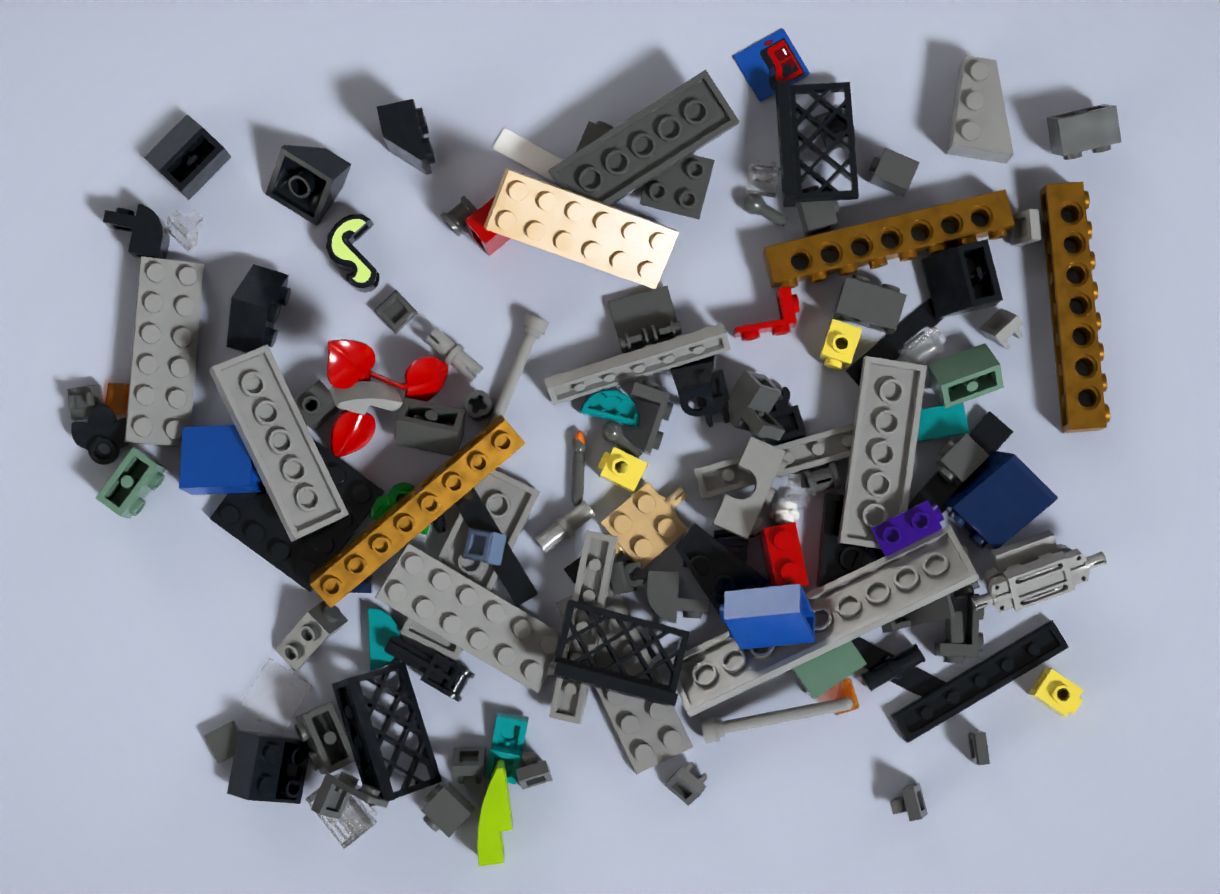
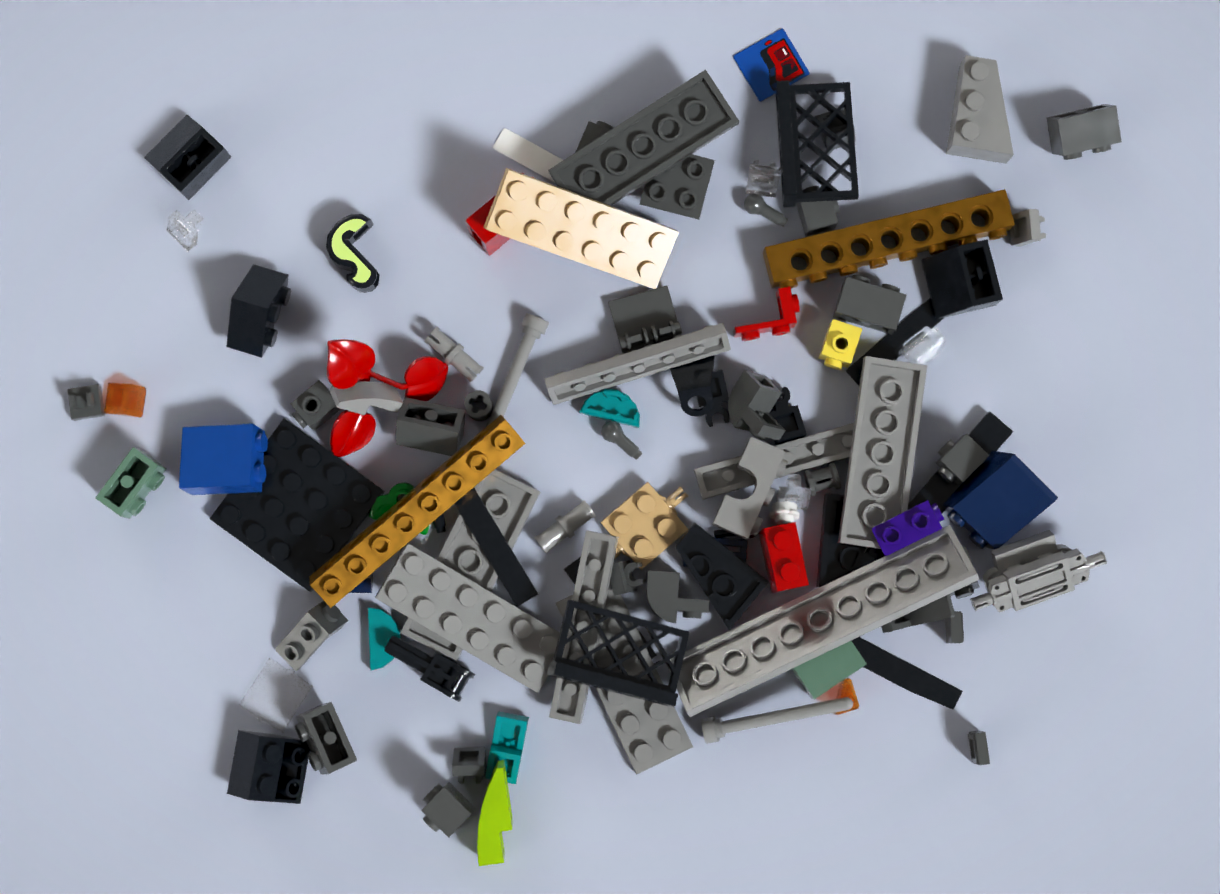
black plate [71,402,130,465] -> none
black brick [103,204,170,259] -> none
light grey plate [124,256,204,447] -> none
dark grey tile [204,721,239,764] -> none
light grey plate [209,344,349,542] -> none
black slope [265,145,351,226] -> none
clear brick [305,773,377,849] -> none
dark grey bracket [311,772,389,819] -> none
black fence [332,662,442,807] -> none
dark grey tile [374,290,418,334] -> none
black slope [377,99,436,175] -> none
dark grey bush [440,196,477,236] -> none
sand blue slope [463,527,506,565] -> none
dark grey tile [515,750,553,789] -> none
dark grey piece [571,431,586,507] -> none
light yellow brick [597,447,648,494] -> none
dark grey bracket [631,380,674,455] -> none
dark grey tile [665,762,707,806] -> none
blue brick [720,584,815,650] -> none
black pin [861,644,926,692] -> none
dark grey brick [868,148,920,197] -> none
black tile [890,620,1069,743] -> none
dark grey tile [890,783,928,821] -> none
teal slope [917,403,969,442] -> none
sand green brick [927,343,1004,409] -> none
dark grey bracket [935,594,984,663] -> none
light grey tile [979,308,1023,349] -> none
light yellow brick [1028,668,1084,717] -> none
pearl gold brick [1039,182,1110,433] -> none

